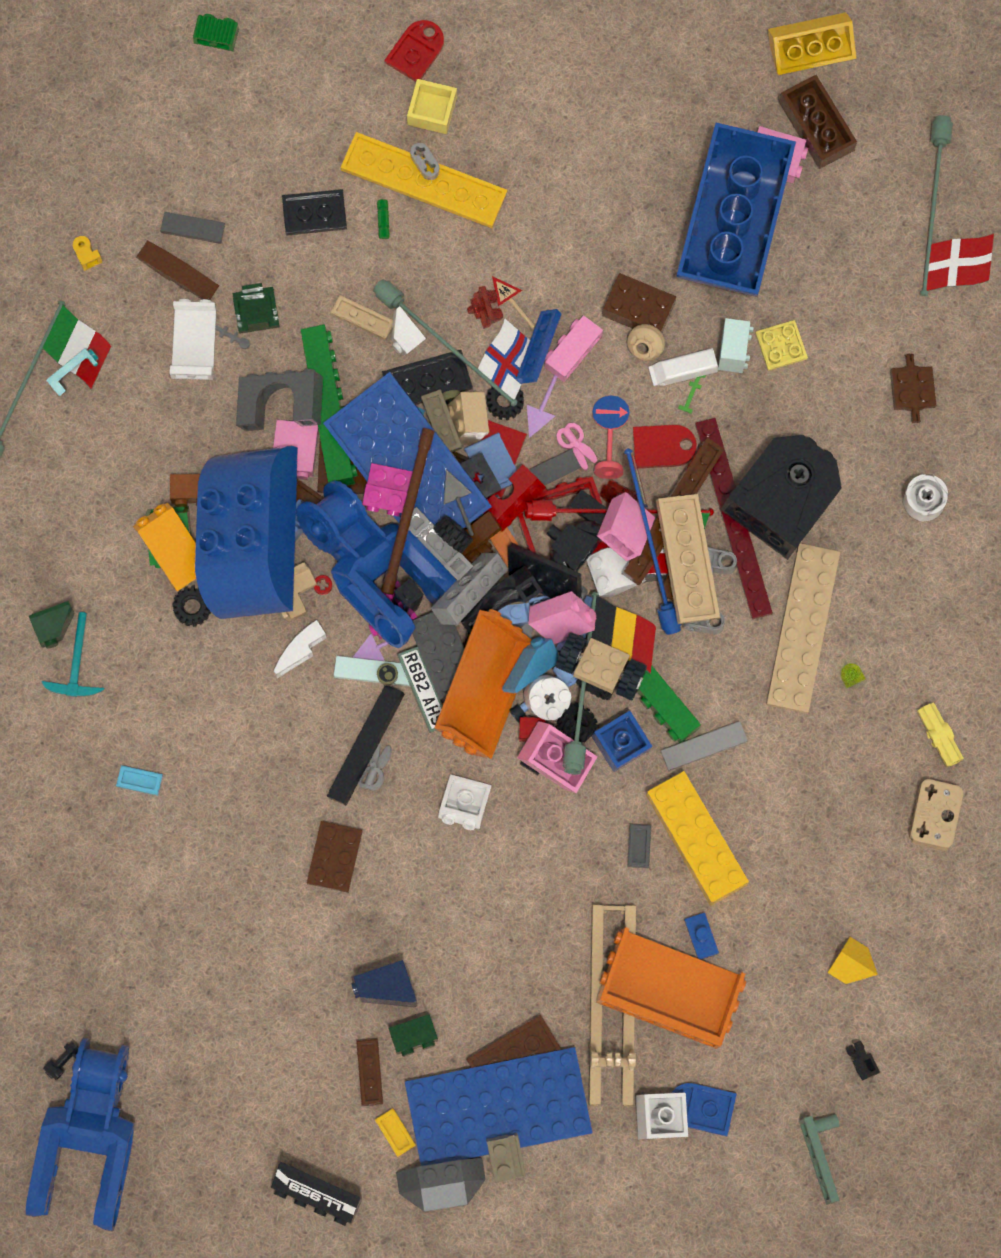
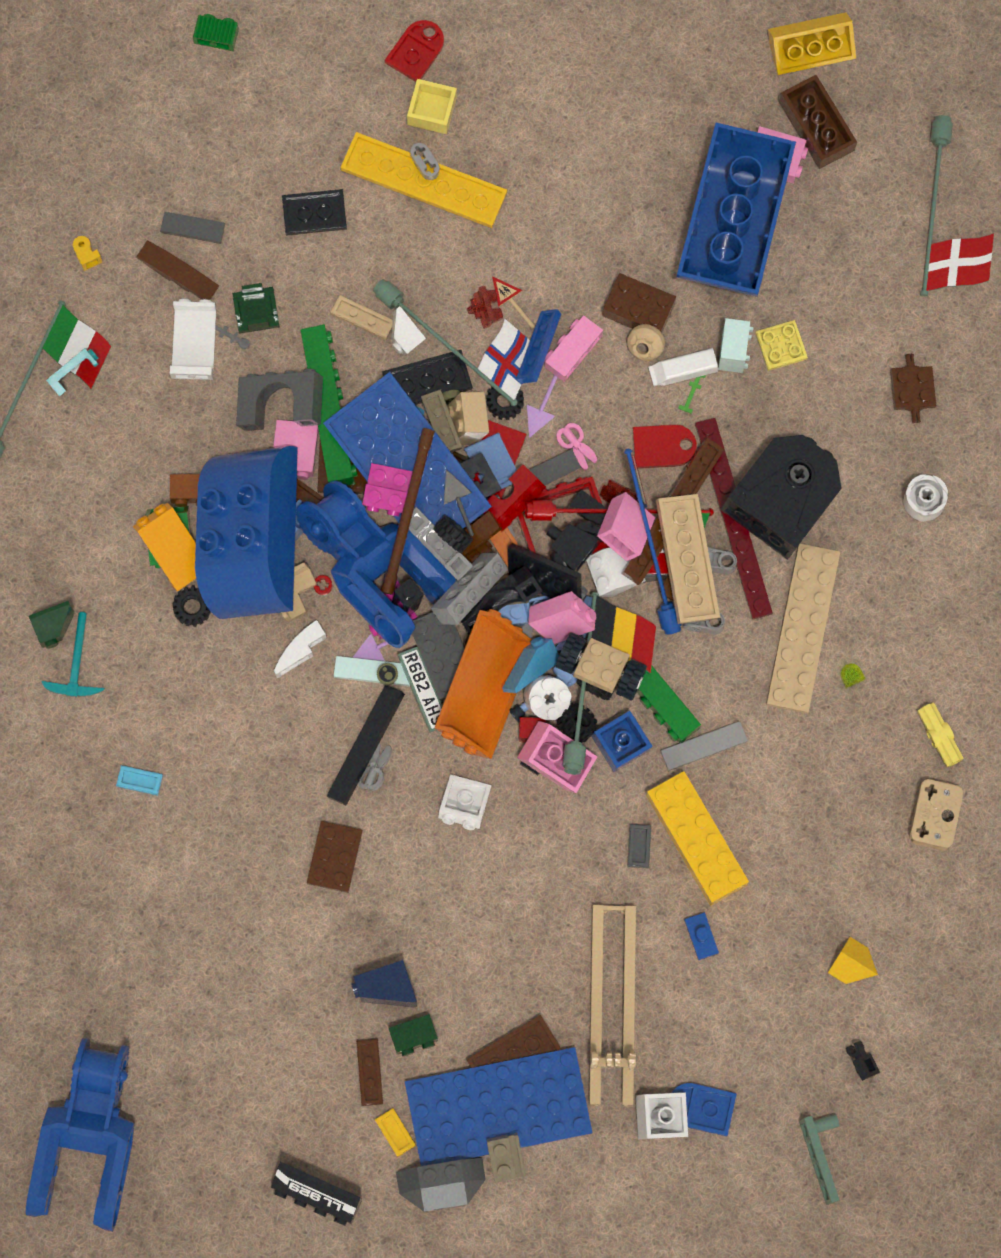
black bar [43,1041,79,1080] -> none
green axle [377,199,390,239] -> none
piece [592,395,630,479] -> none
orange panel [596,927,746,1049] -> none

